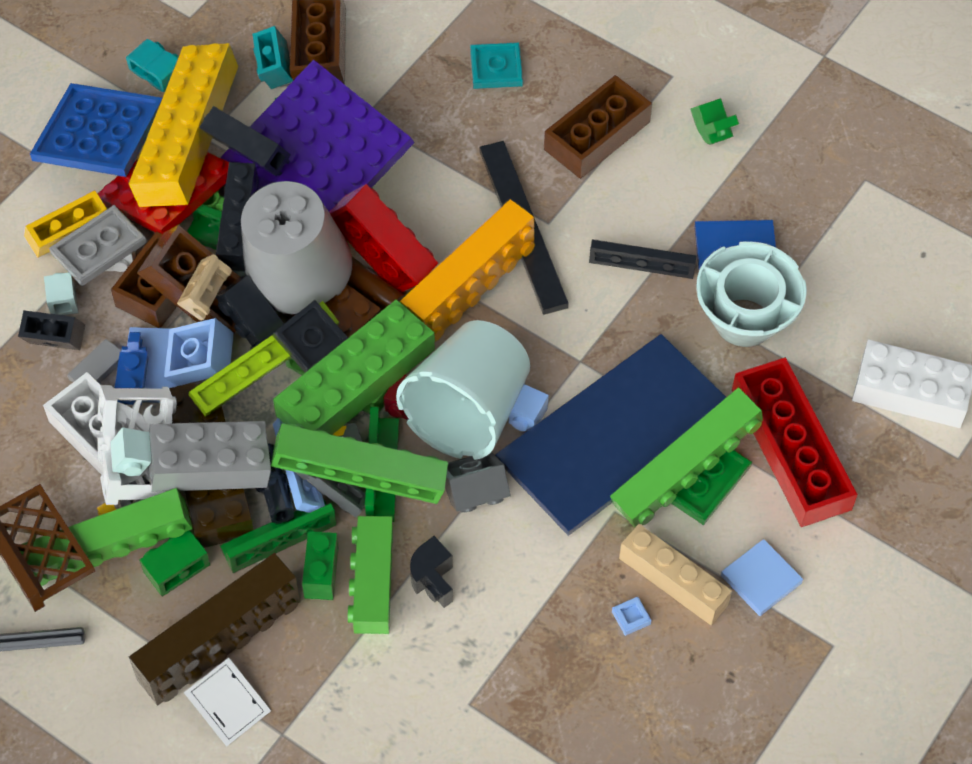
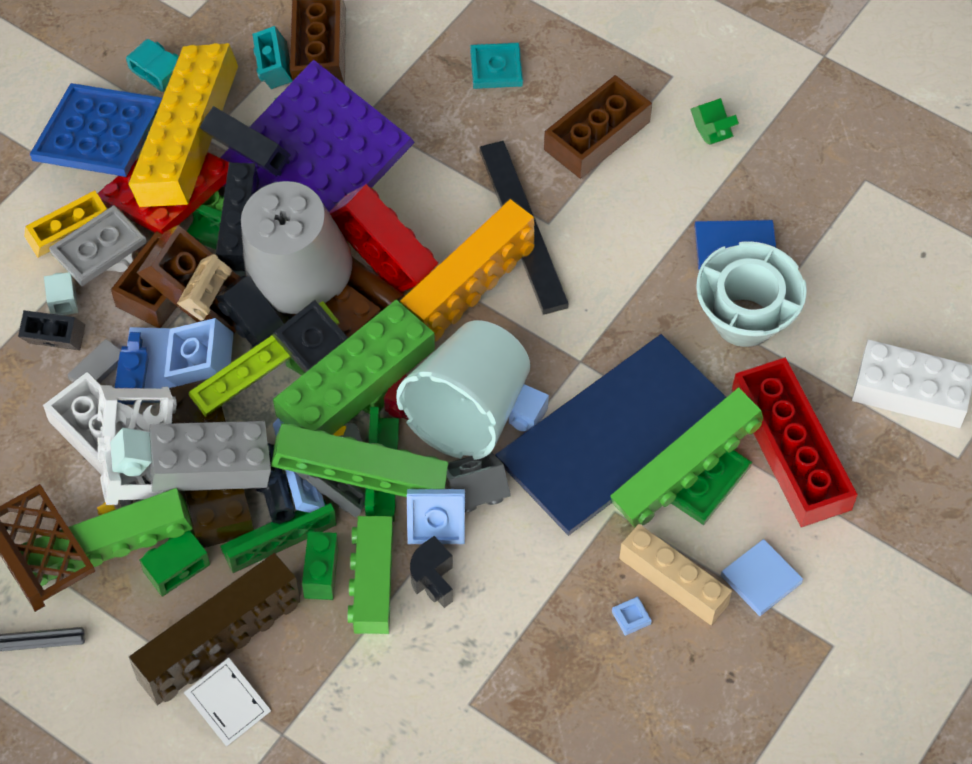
black hinge [589,239,697,279] -> none
none -> light blue tile [407,489,465,544]

